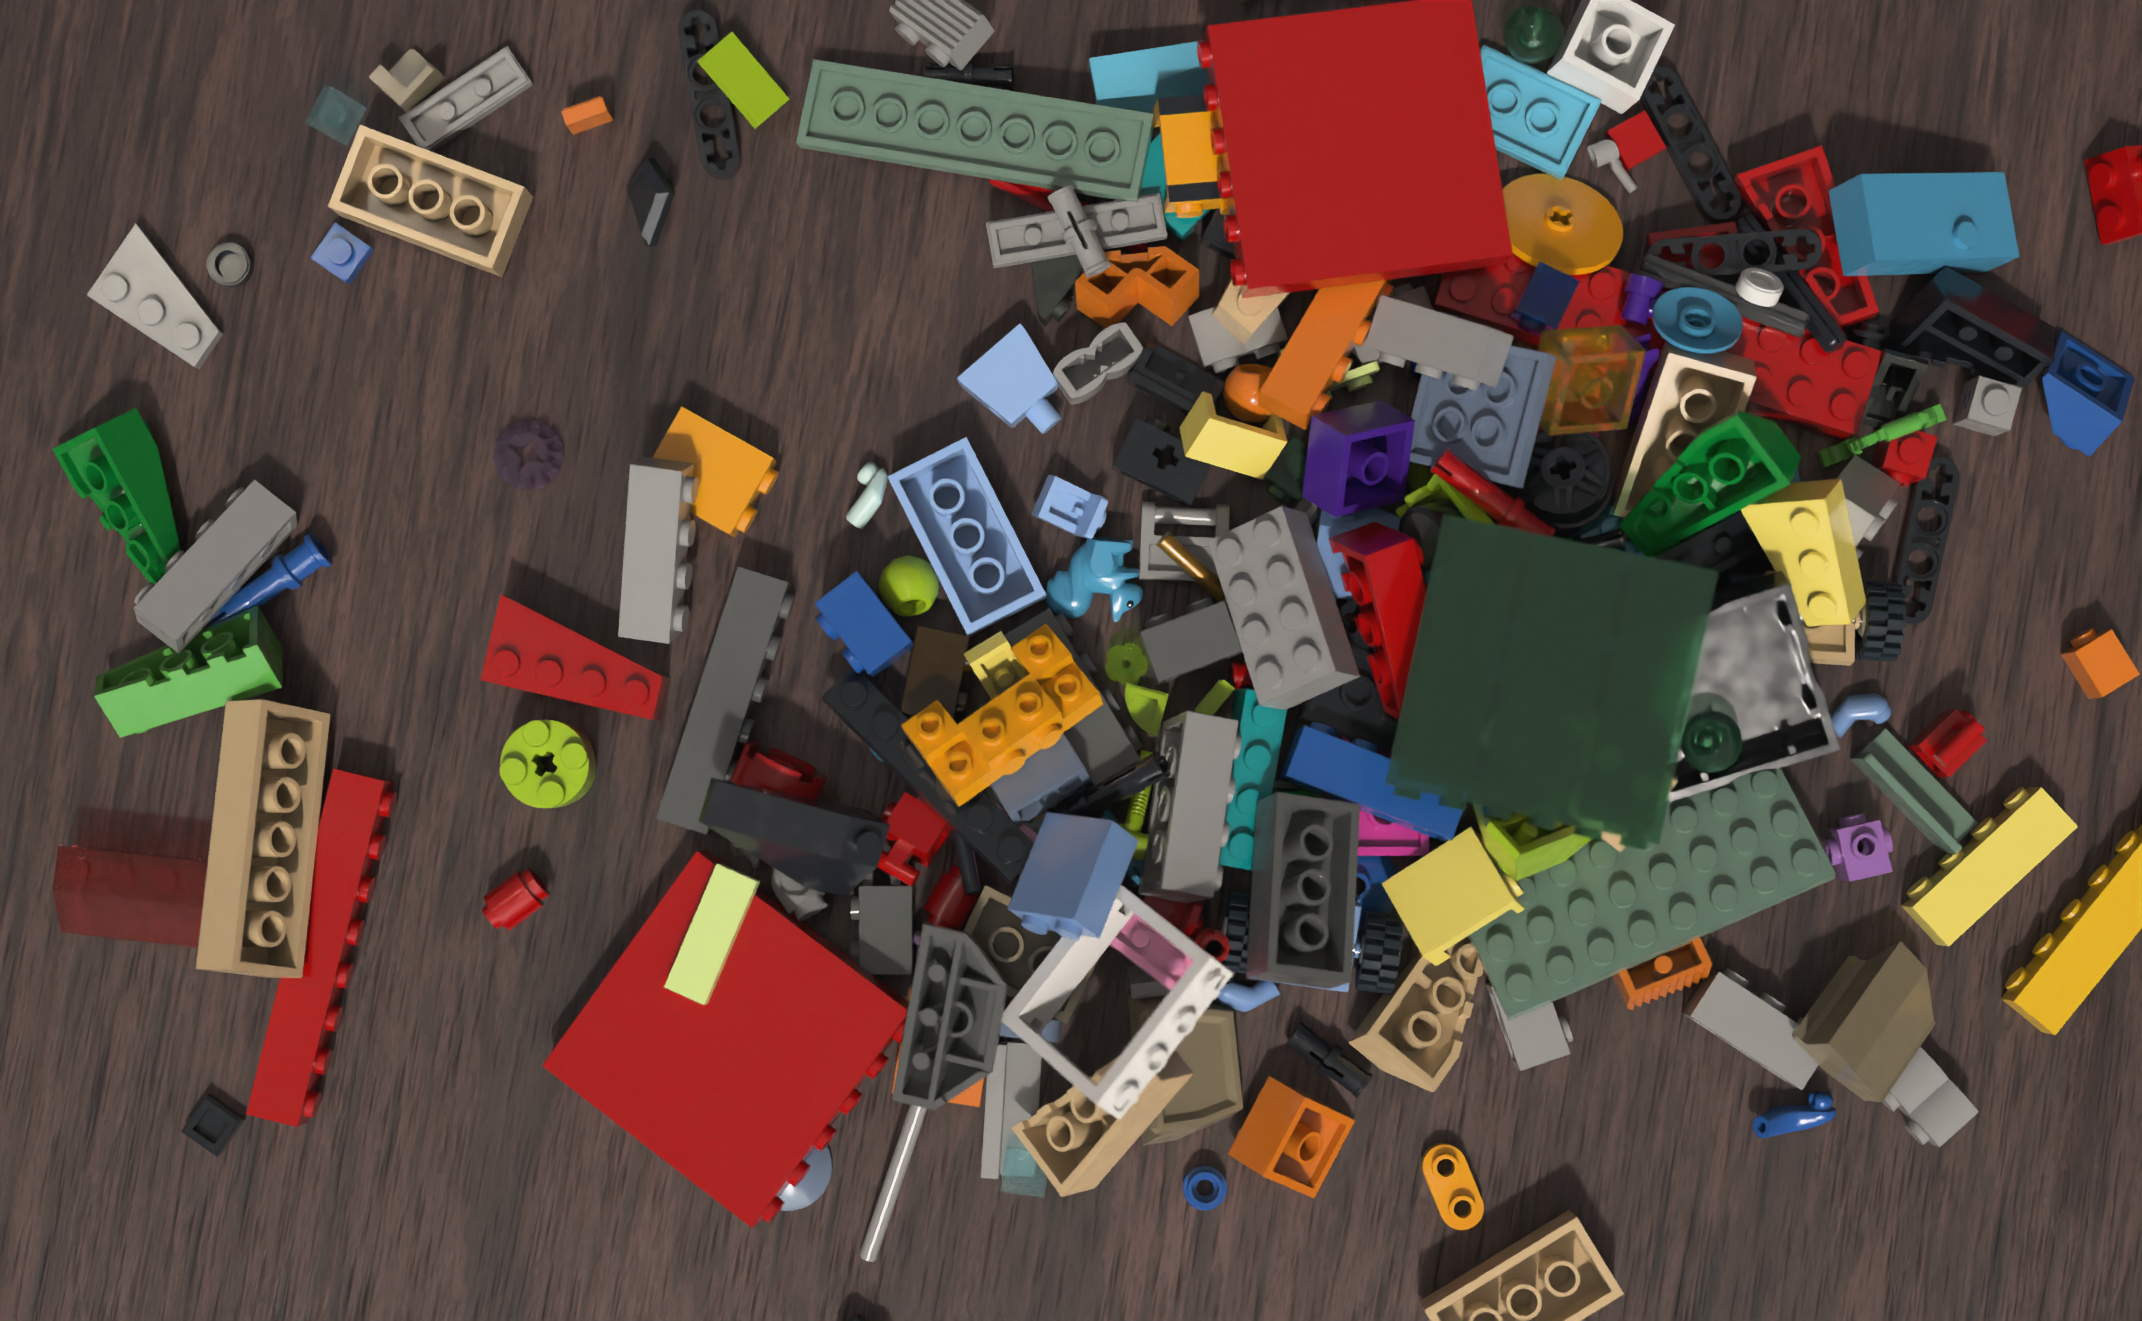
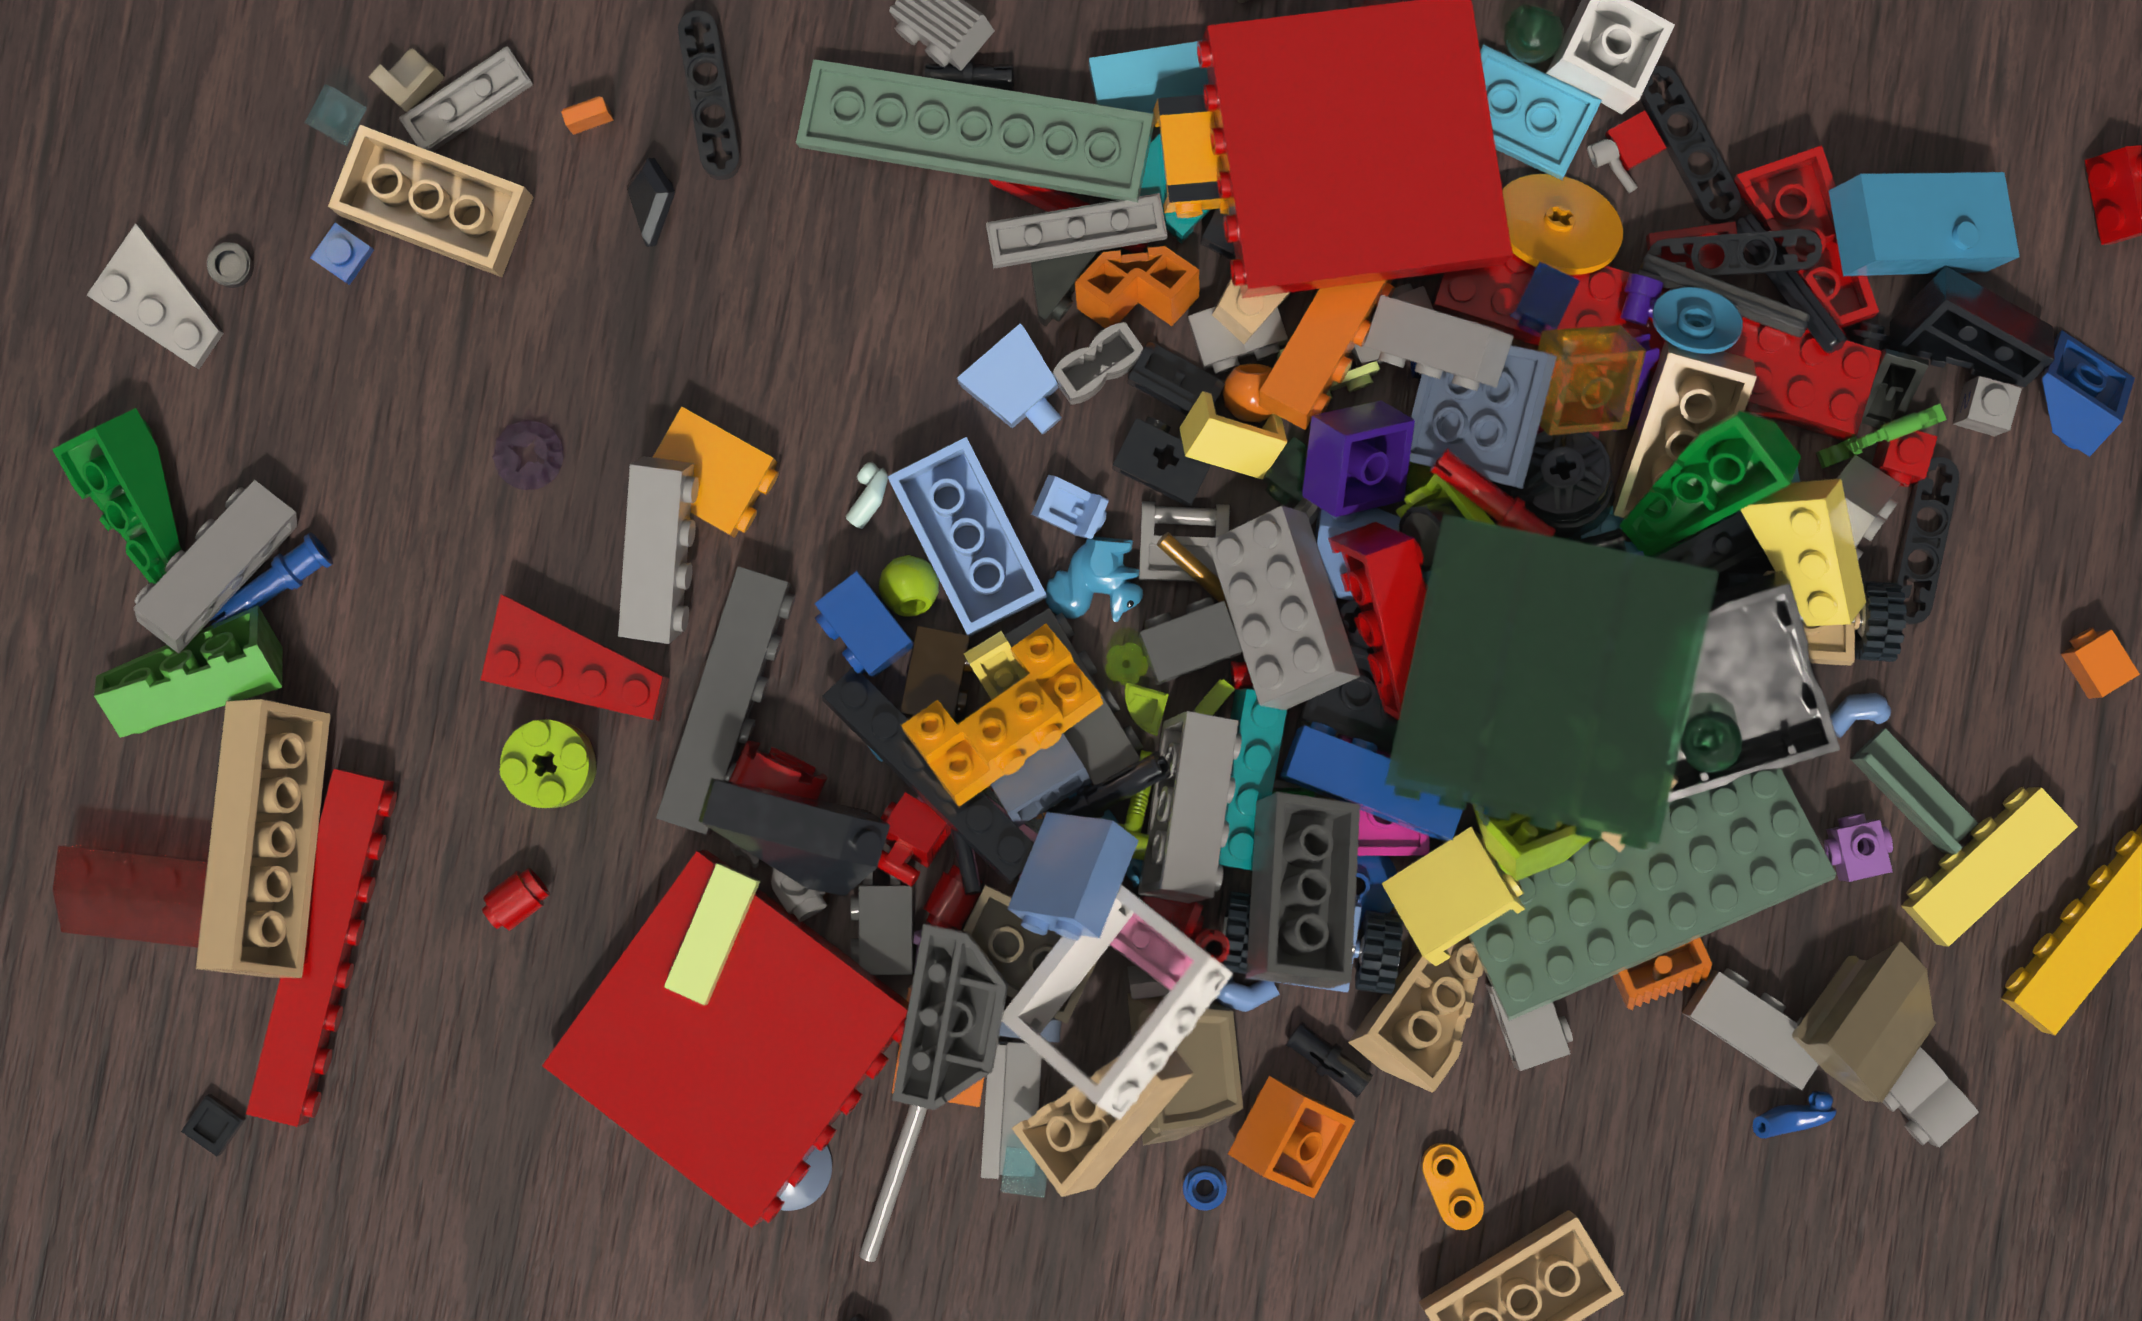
lime tile [697,32,789,129] -> none
light grey pin [1048,185,1112,278] -> none
white tile [1735,268,1784,307] -> none
red brick [1907,709,1987,778] -> none

